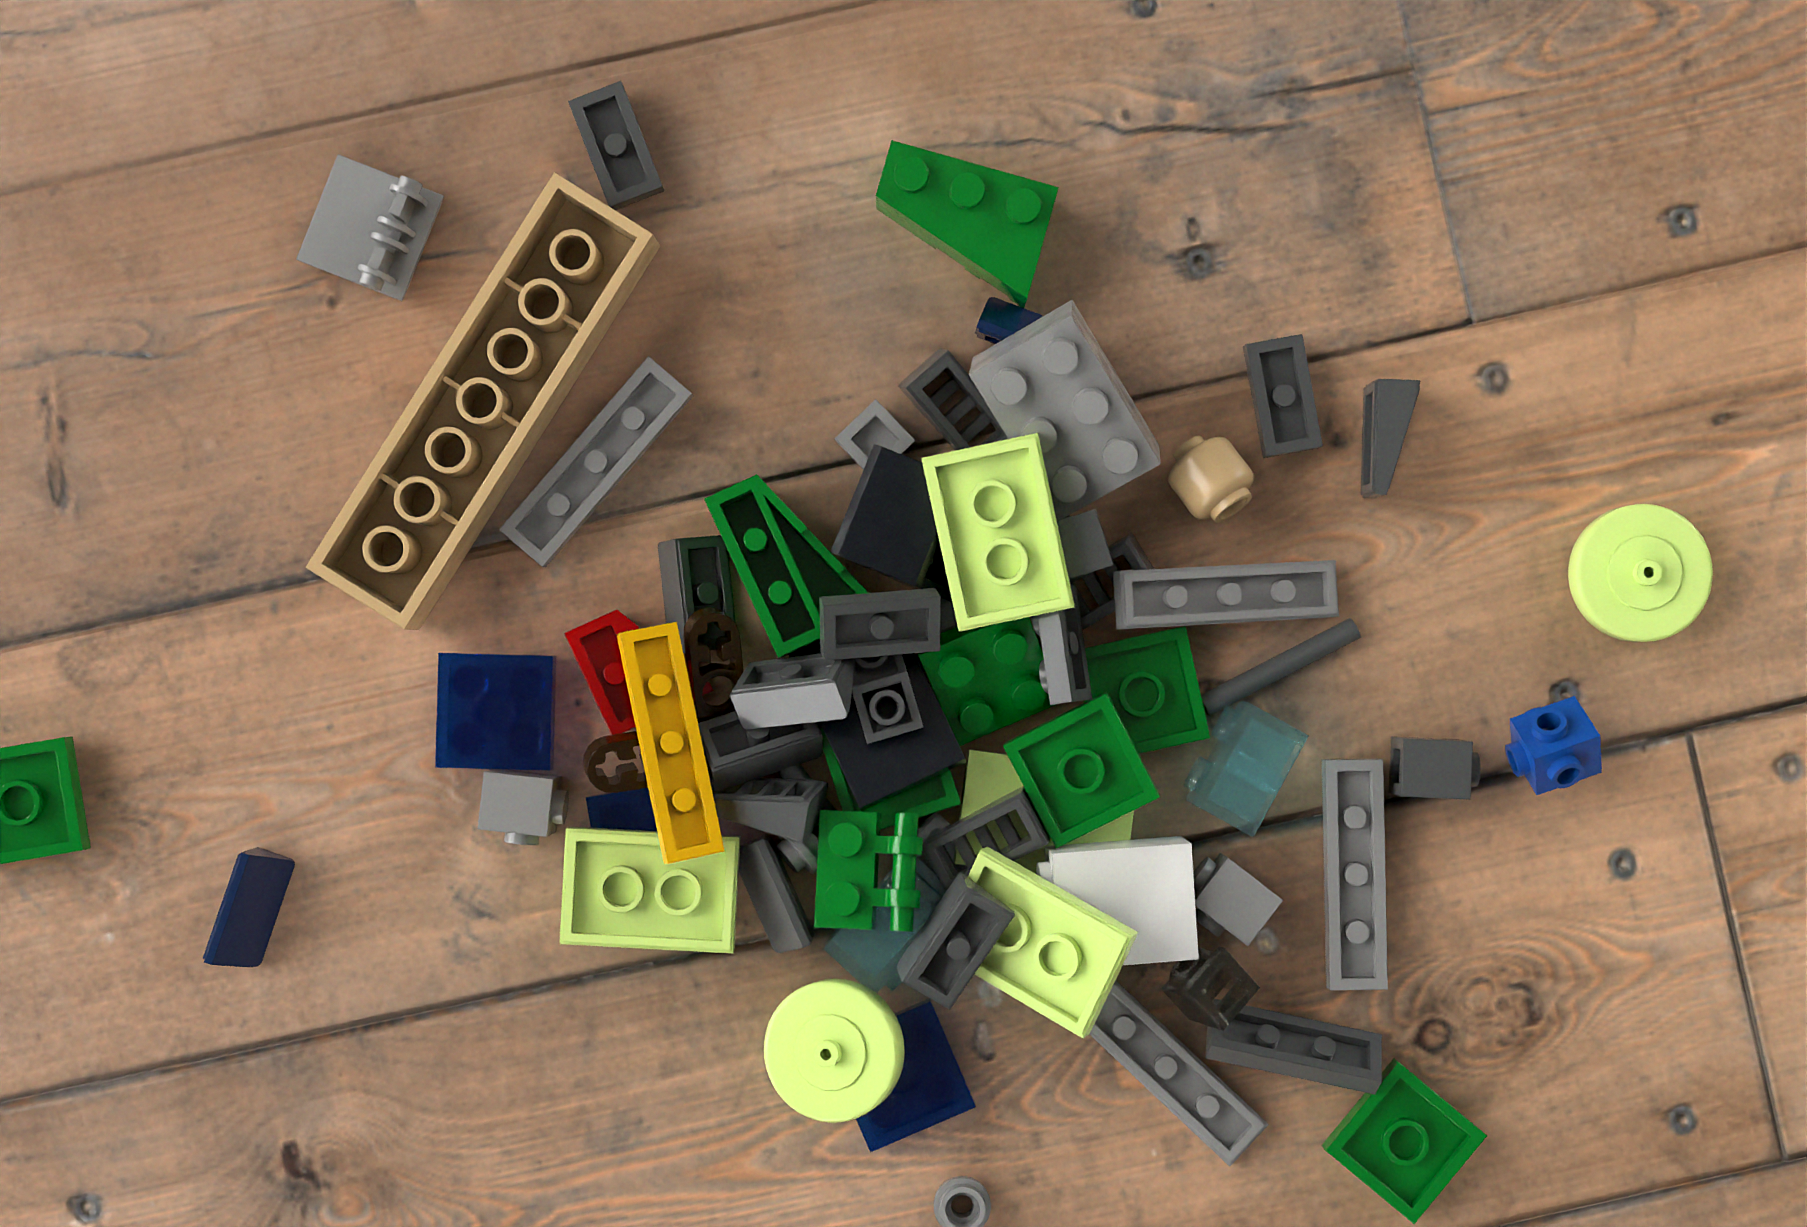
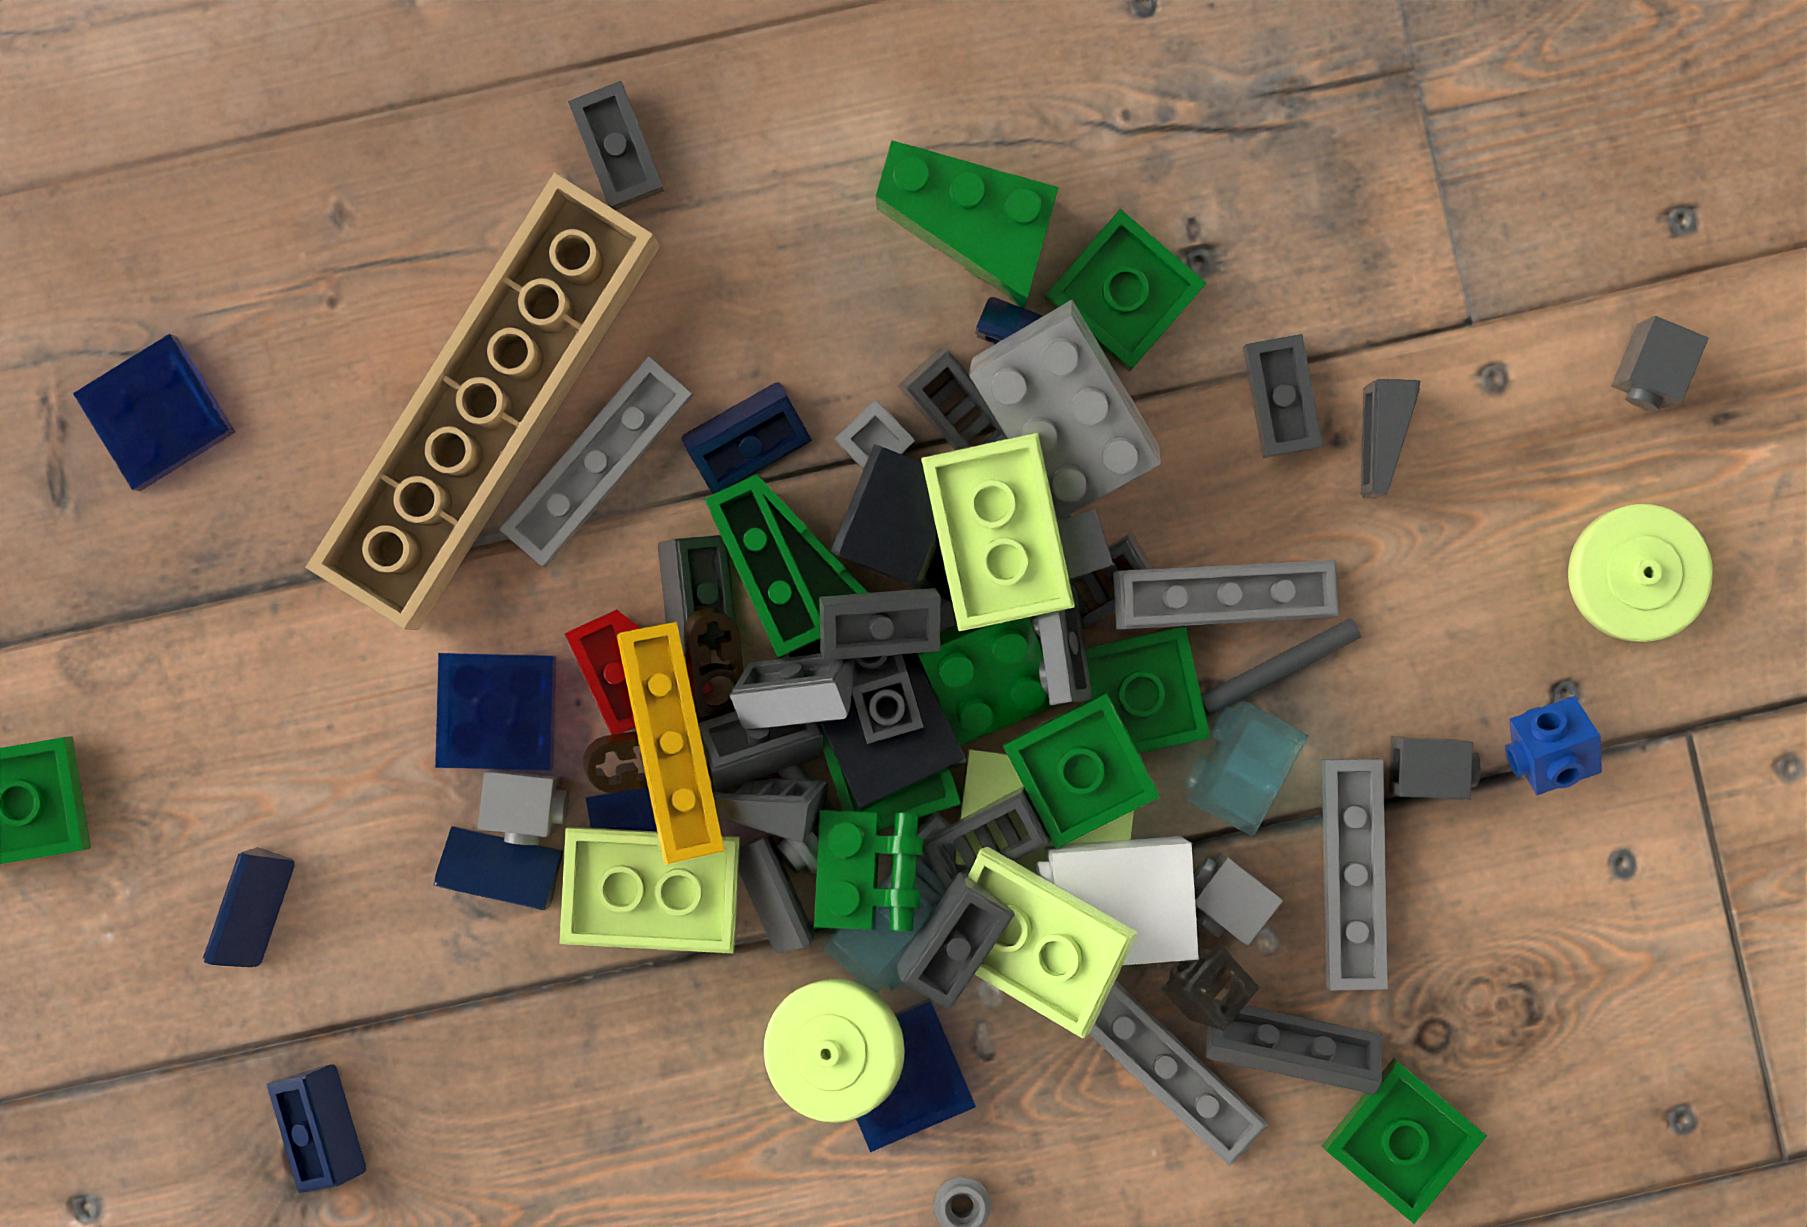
light grey hinge [296,154,444,302] -> none
tan head [1168,435,1254,523] -> none
none -> clear blue plate [73,334,235,491]
none -> dark blue slope [267,1064,366,1193]
none -> dark blue slope [433,826,563,910]
none -> dark blue slope [681,382,812,494]
none -> green plate [1044,208,1206,372]
none -> dark grey brick [1611,316,1709,411]

